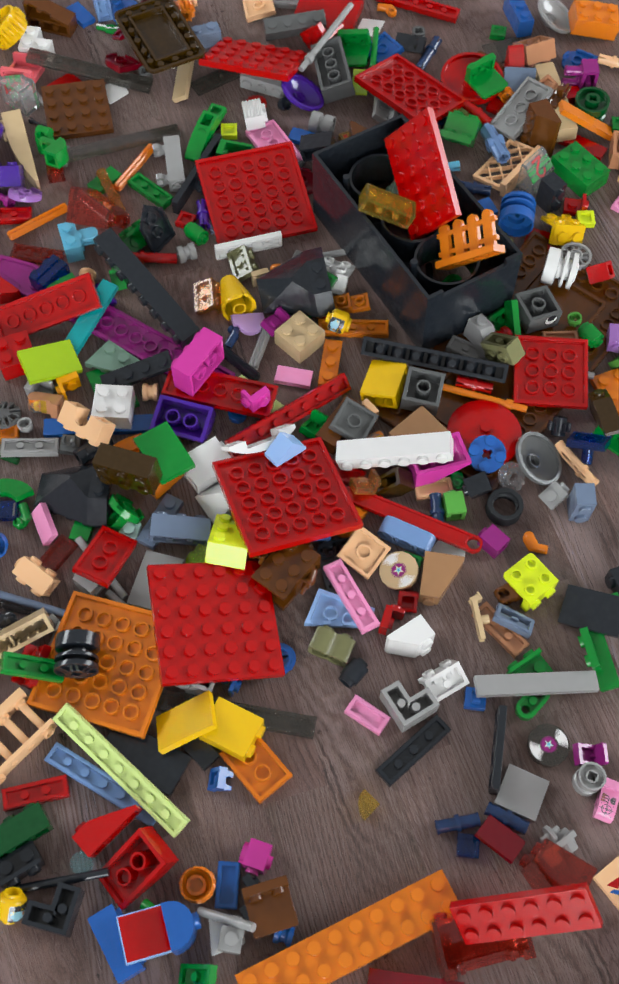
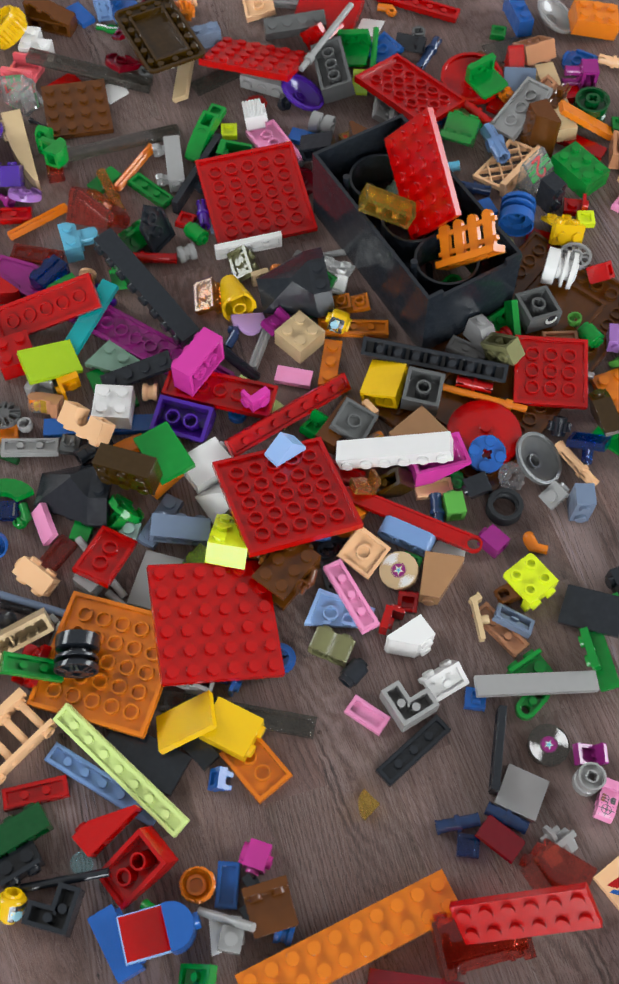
white slope [221,424,296,454] -> none

